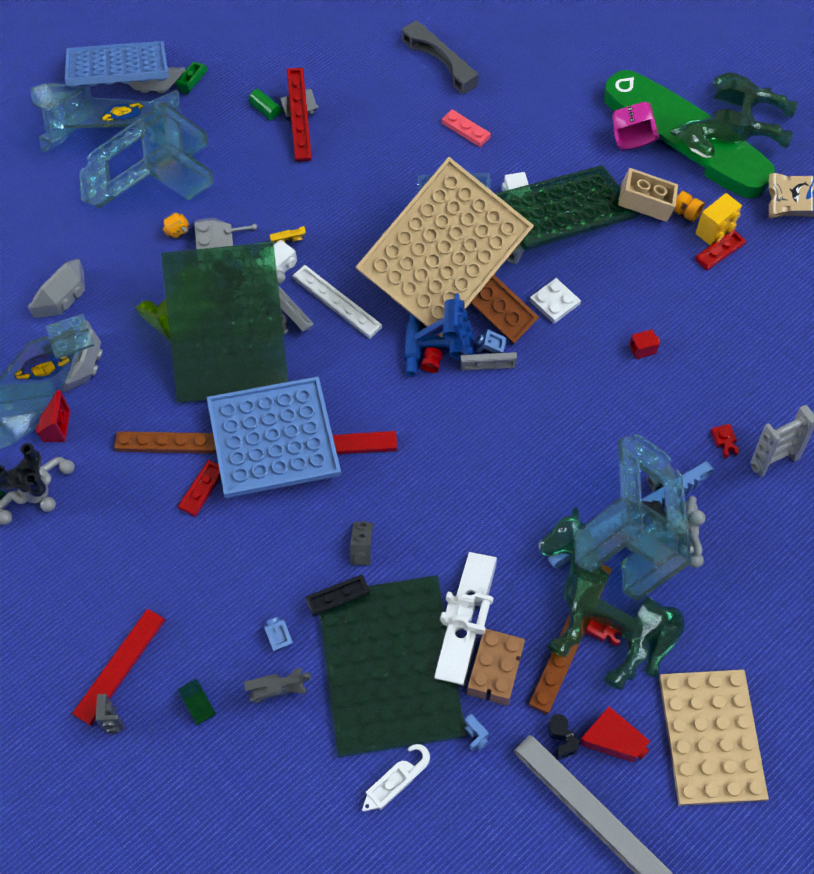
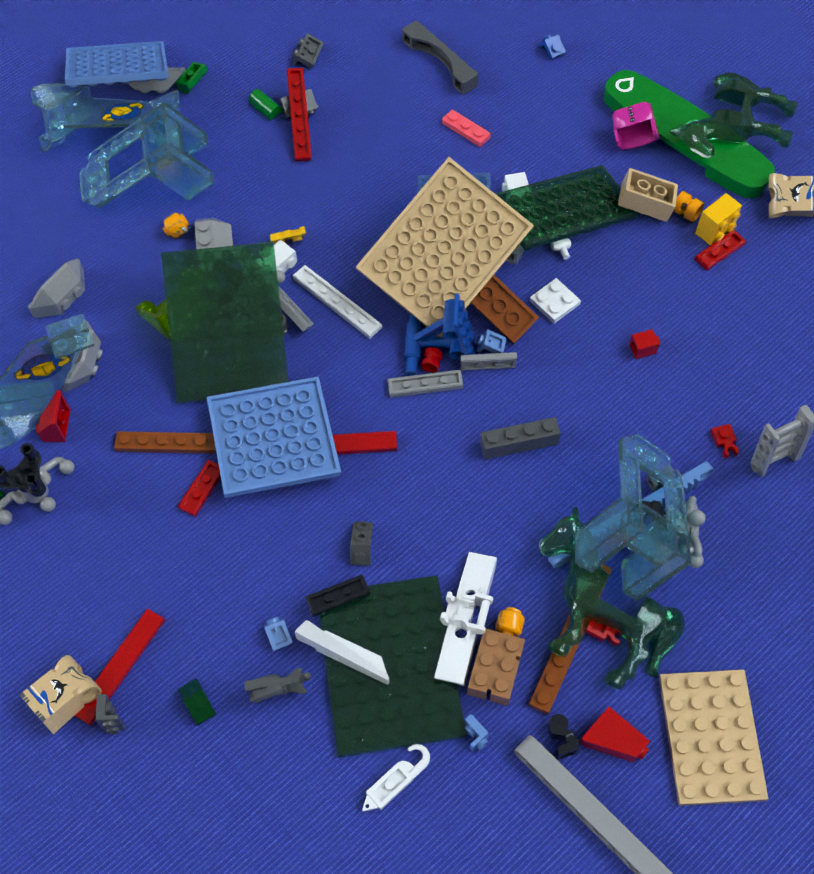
light grey hinge [224,224,257,235] -> none
none -> tan piece [20,655,102,735]
none -> dark grey bracket [292,33,324,69]
none -> white wedge [295,620,389,685]
none -> light grey tile [387,370,464,398]
none -> dark grey brick [480,417,561,460]
none -> light orange head [495,607,525,637]
none -> bracket [540,34,566,60]
none -> white piece [547,229,571,260]

